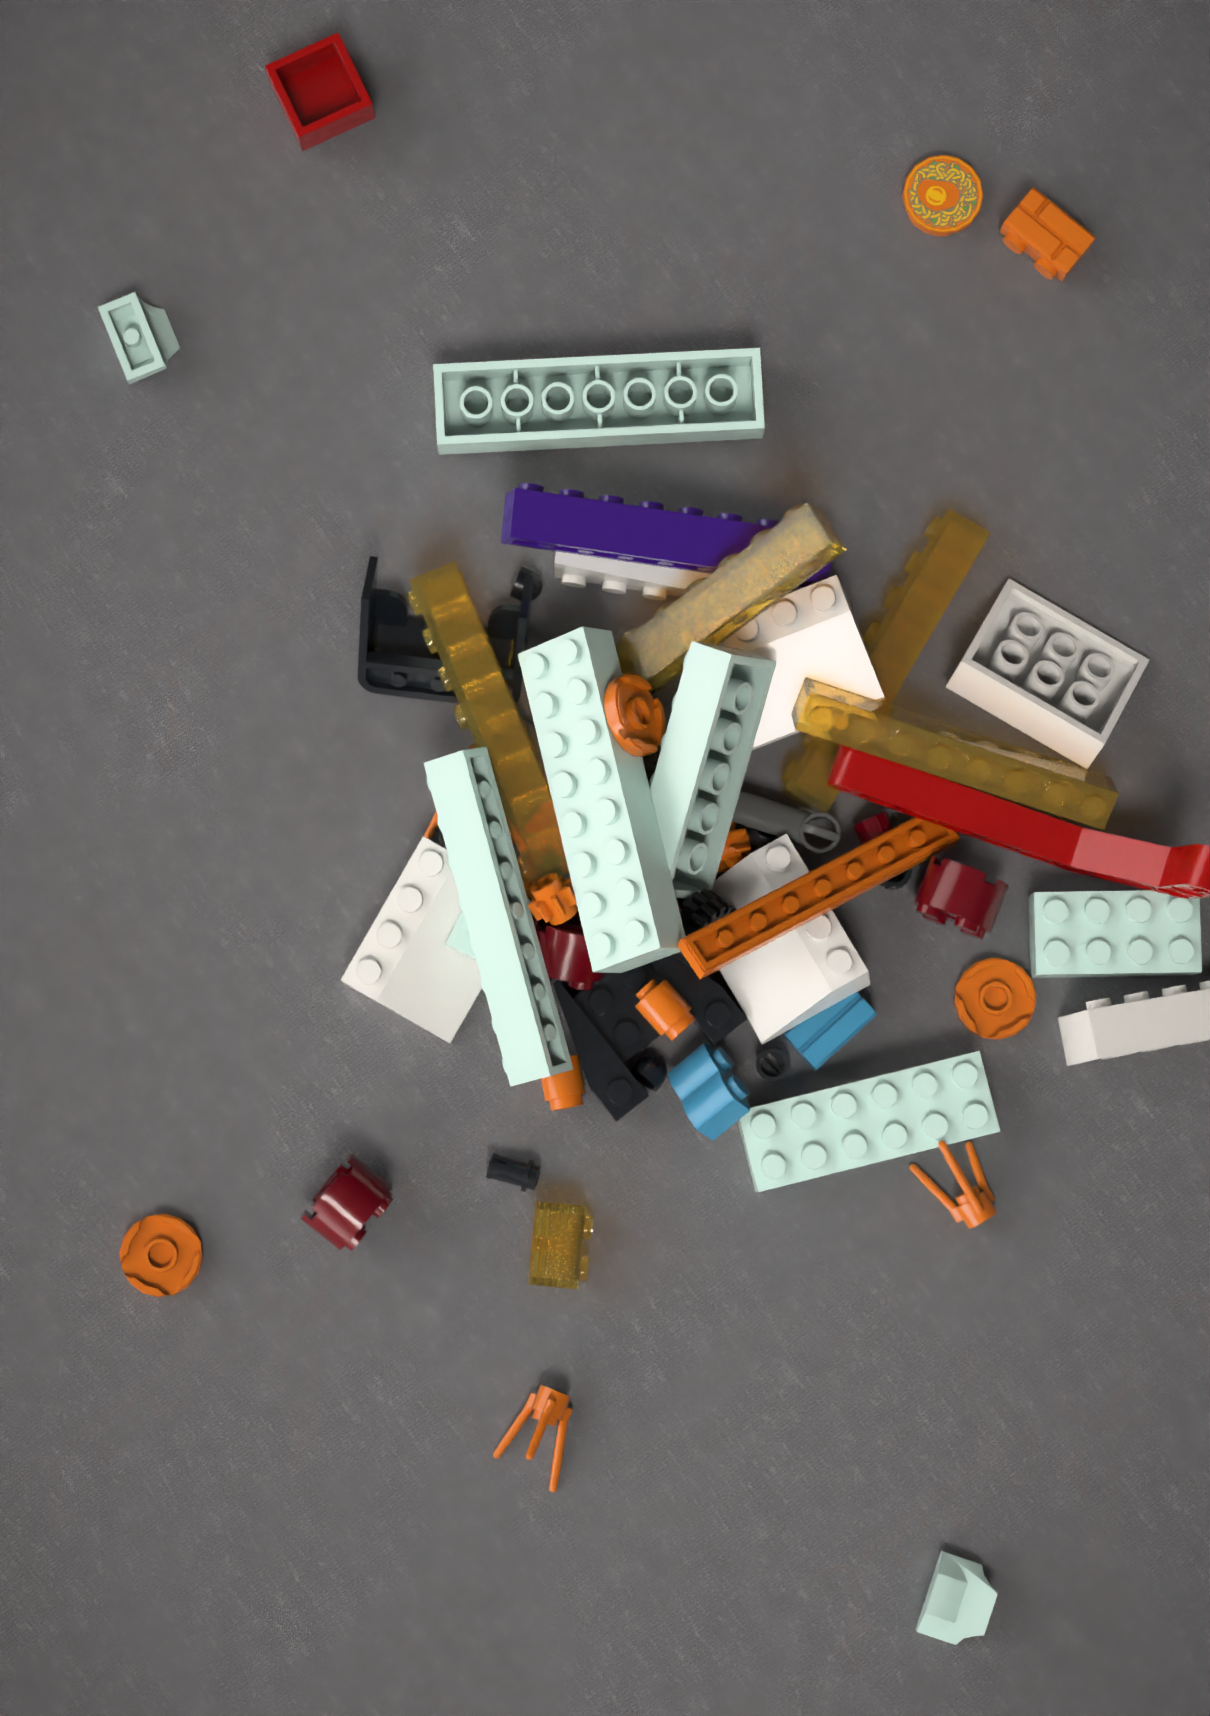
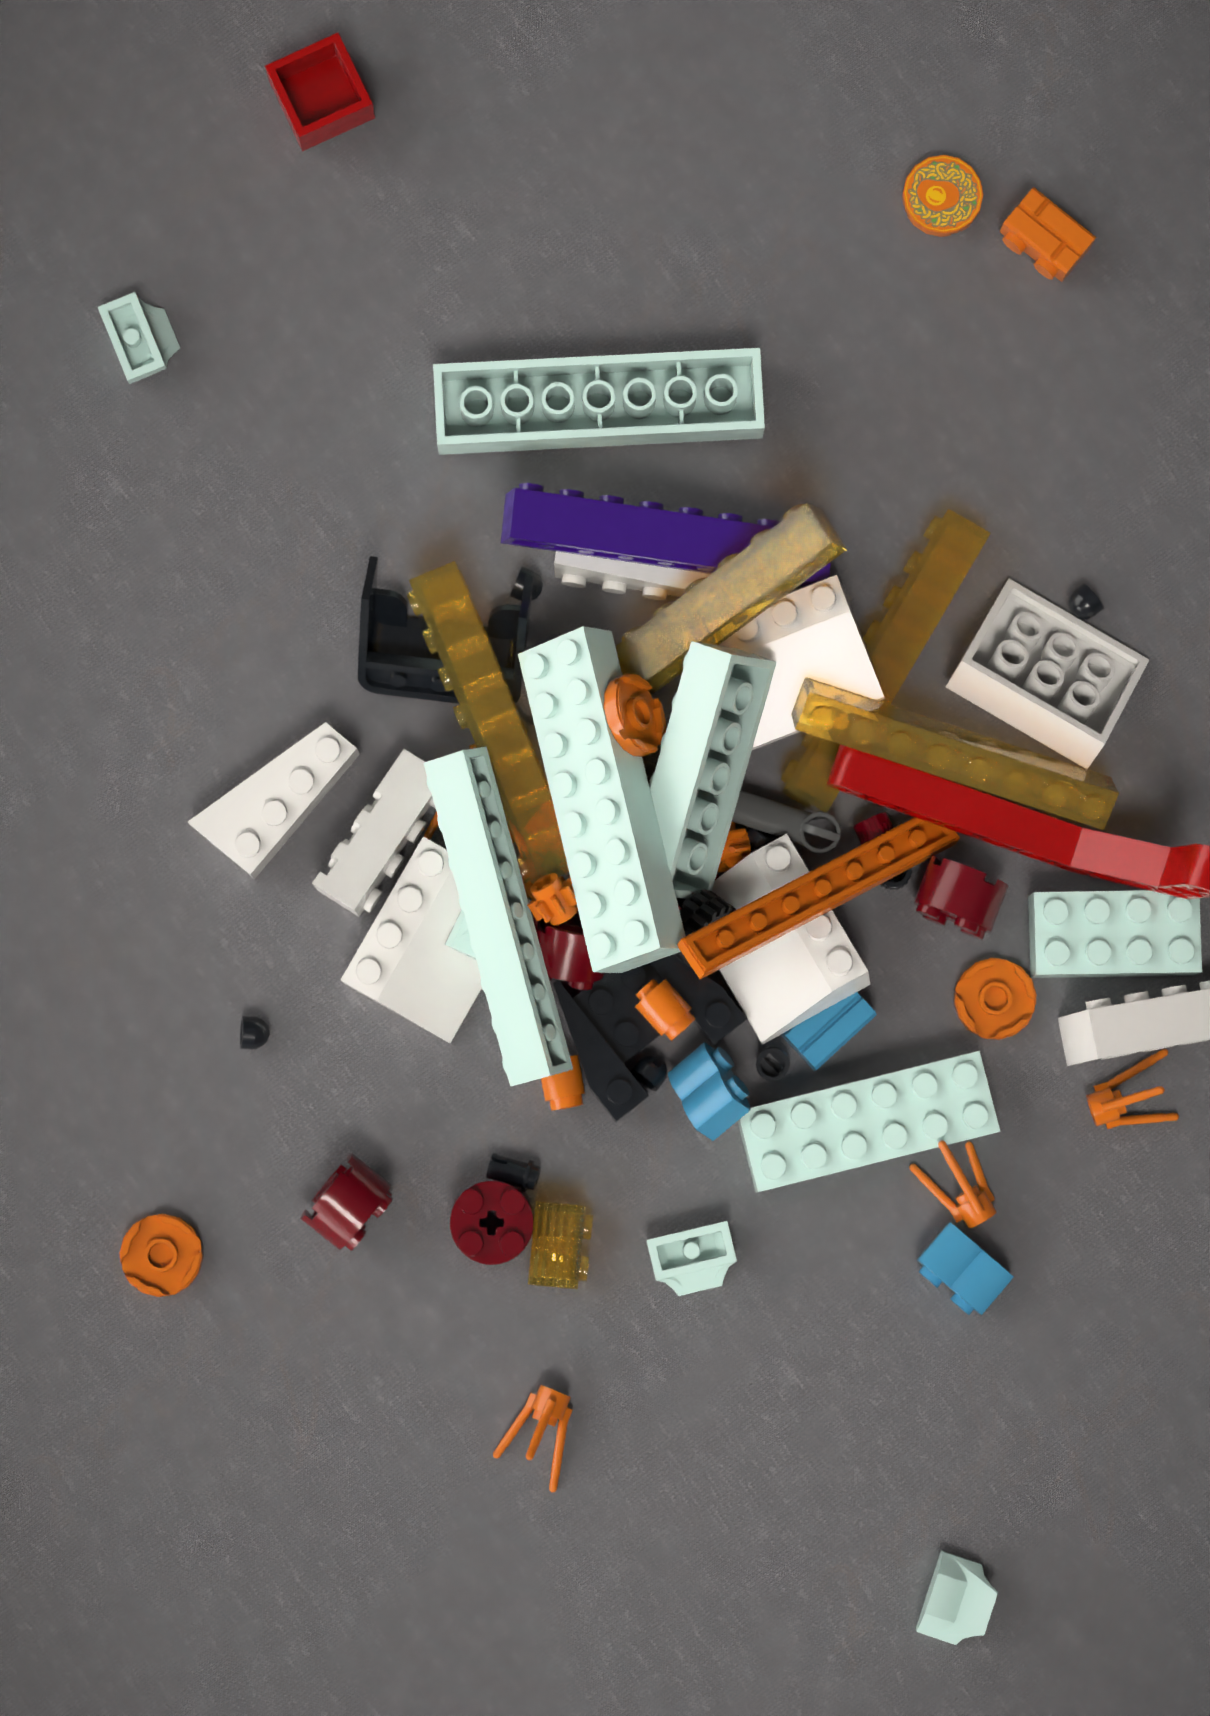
none -> white wedge [188,722,360,879]
none -> black hinge [240,1016,270,1050]
none -> white wedge [312,749,436,917]
none -> dark red brick [450,1181,534,1265]
none -> light aqua slope [646,1221,737,1296]
none -> dark azure brick [917,1222,1014,1315]
none -> black hinge [1069,583,1104,620]
none -> orange plant [1086,1049,1179,1130]

